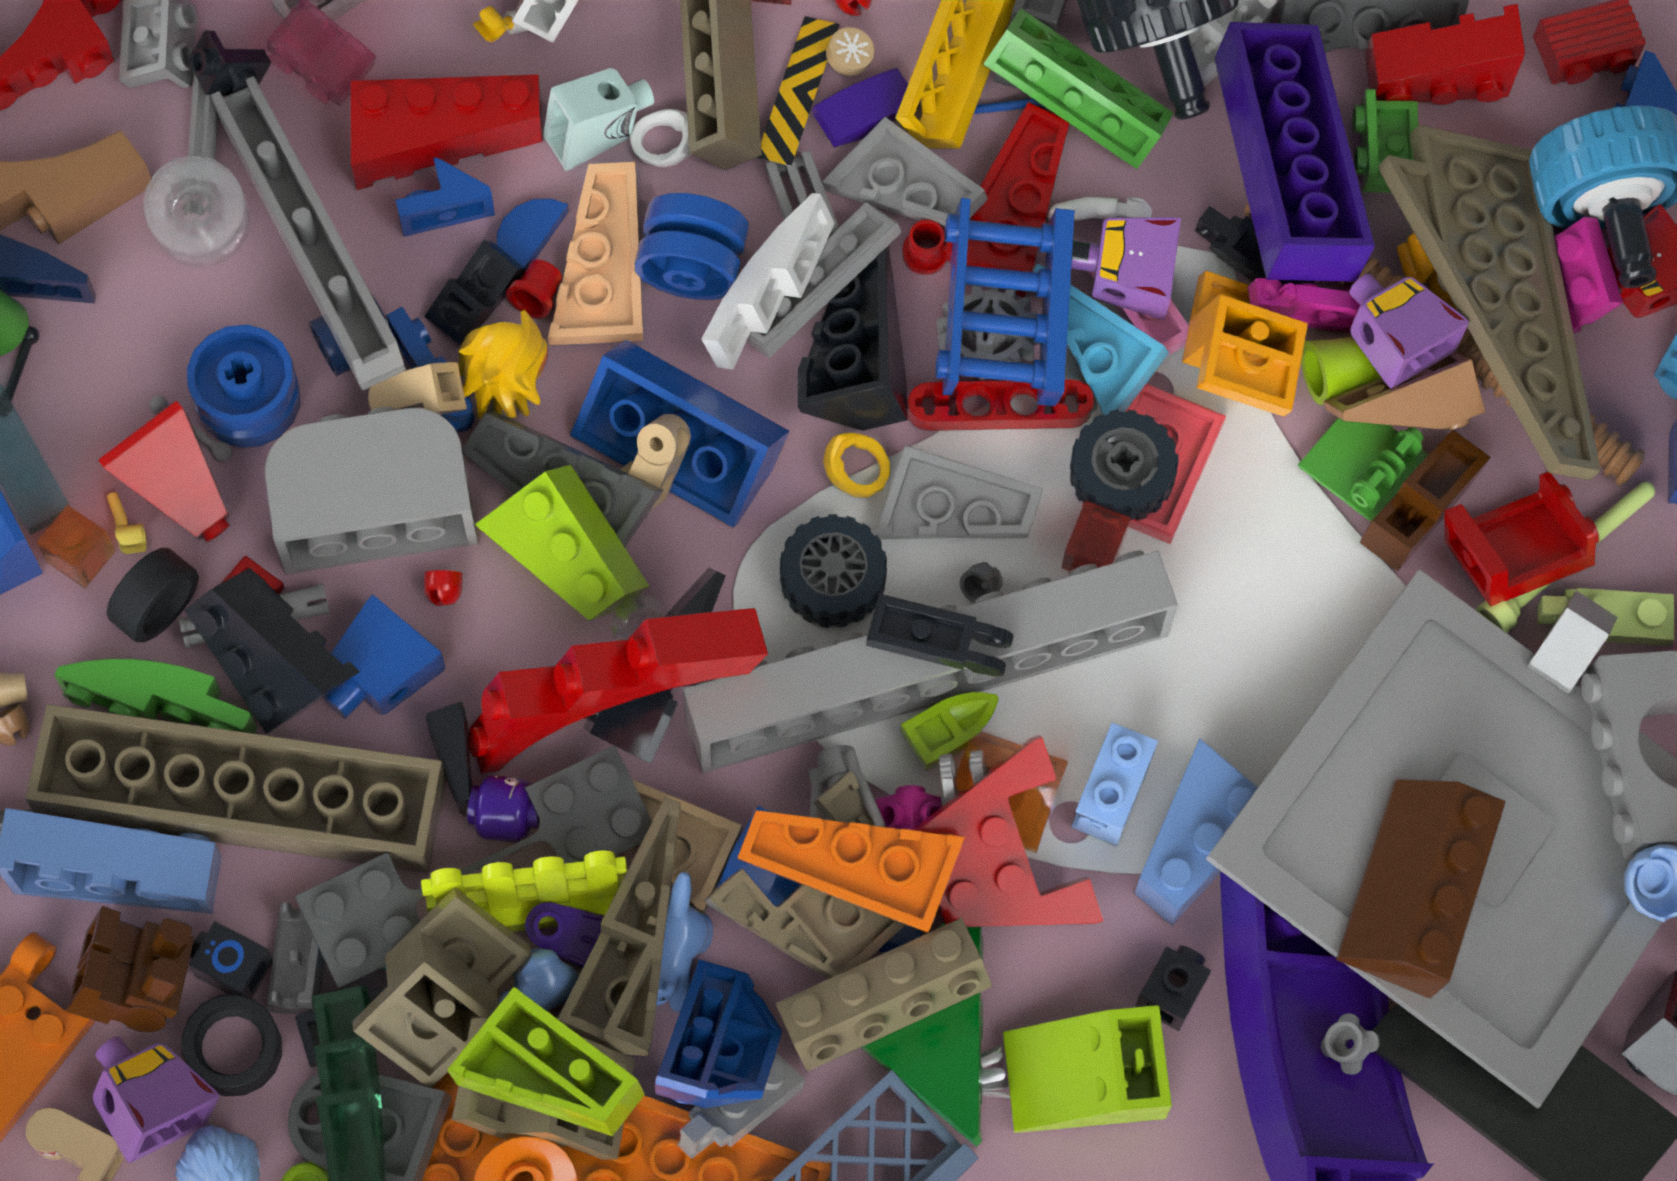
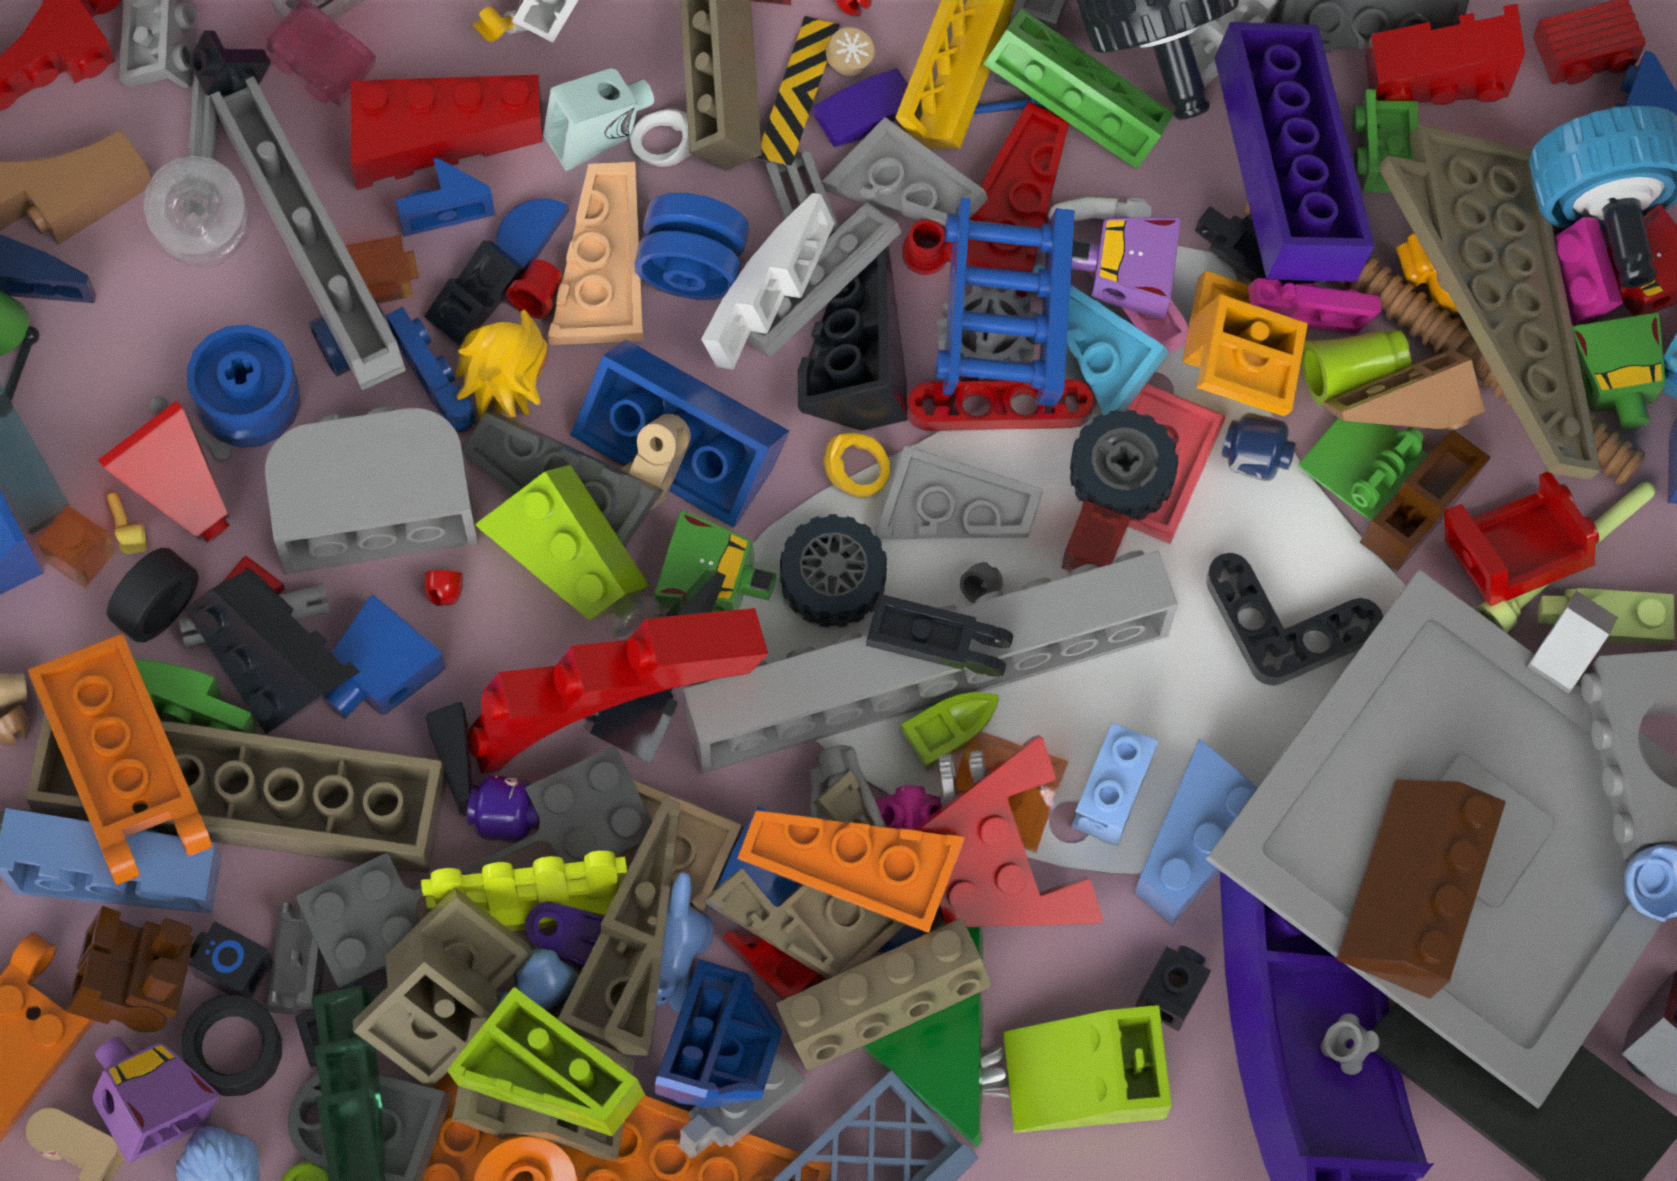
tan leg [368,362,467,414] -> none
medium lavender torso [1349,274,1469,389] -> none
none -> orange hinge [28,633,212,886]
none -> clear orange brick [345,235,419,304]
none -> bright green torso [654,511,776,613]
none -> red slope [722,931,825,1000]
none -> black beam [1206,553,1383,686]
none -> dark blue head [1222,412,1296,481]
none -> bright green torso [1572,312,1665,430]

